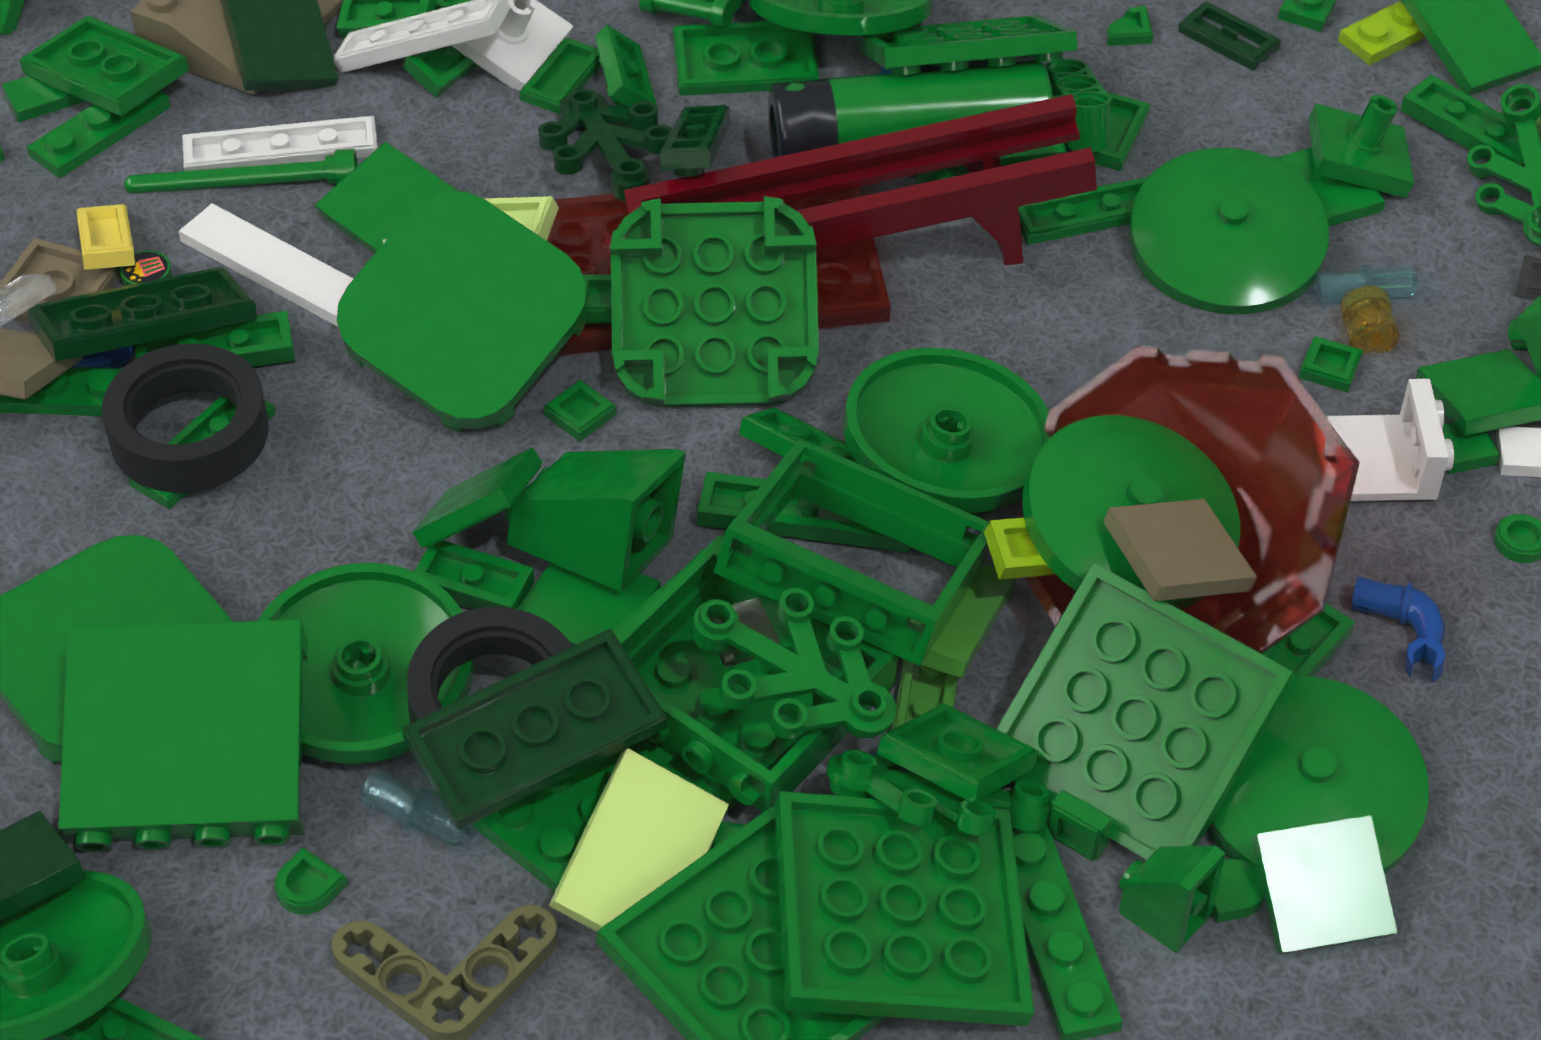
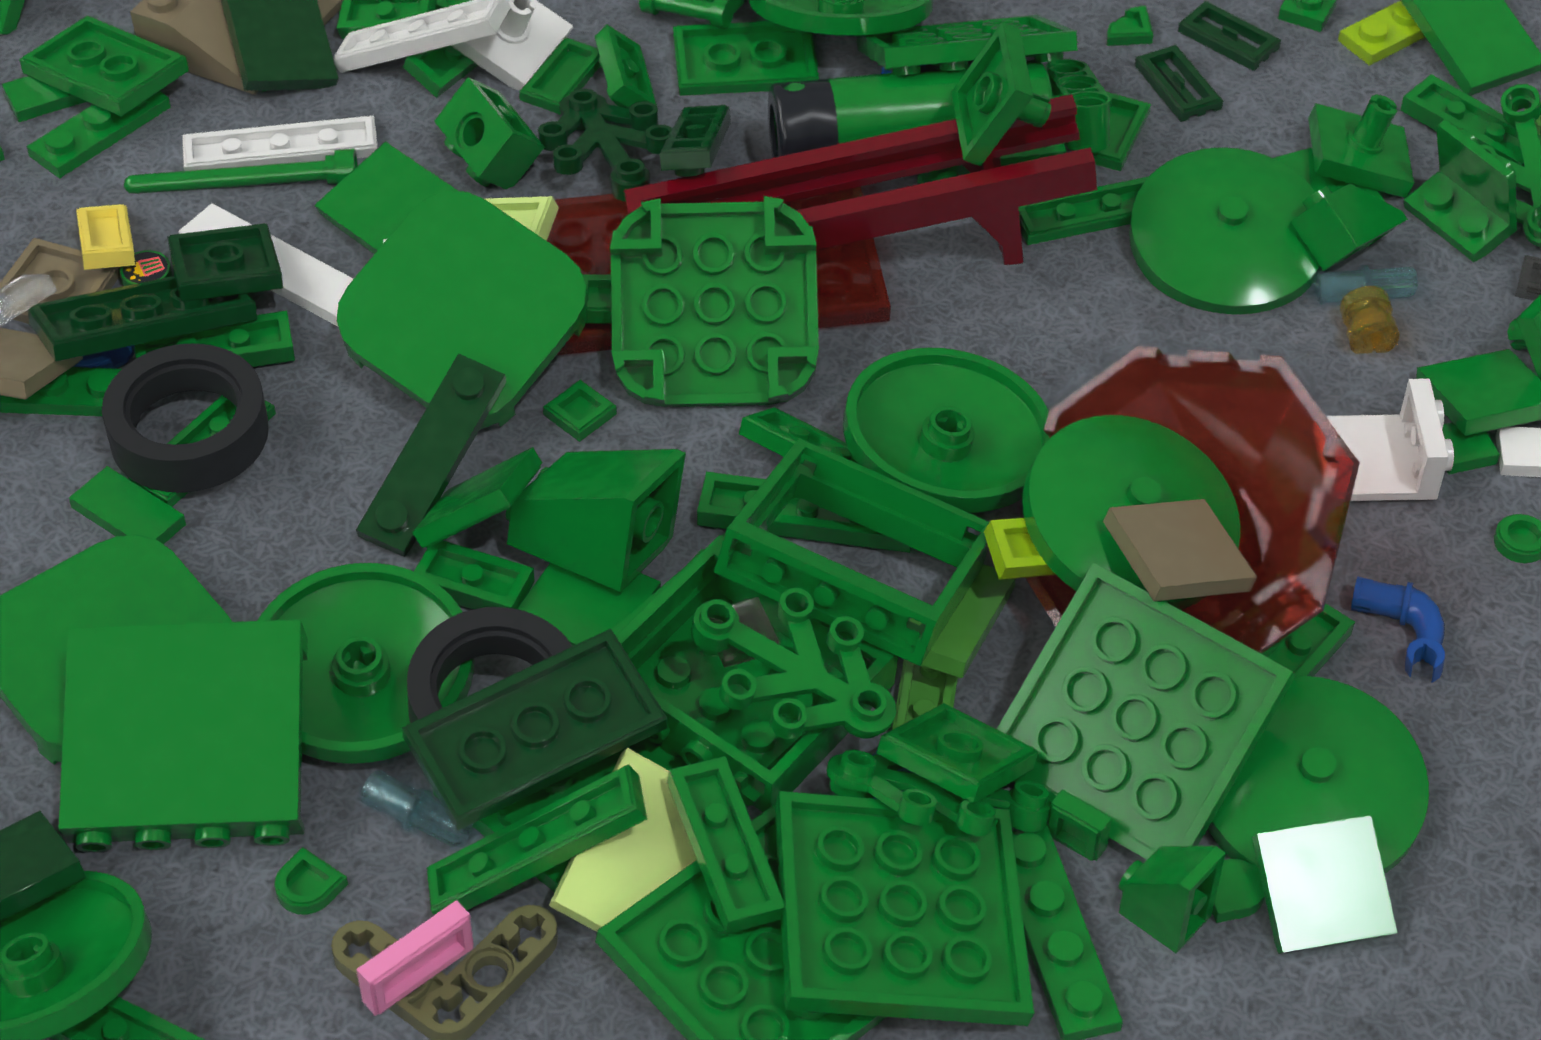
green tile [1299,336,1363,393] -> none
none -> green tile [69,466,186,544]
none -> dark green tile [167,223,283,302]
none -> dark green plate [356,353,507,557]
none -> bright pink tile [357,900,474,1016]
none -> green tile [427,764,647,915]
none -> green brick [434,77,545,189]
none -> green plate [667,756,784,934]
none -> green tile [951,22,1051,166]
none -> dark green tile [1135,45,1223,122]
none -> green slope [1291,183,1408,271]
none -> green bracket [1404,120,1517,262]

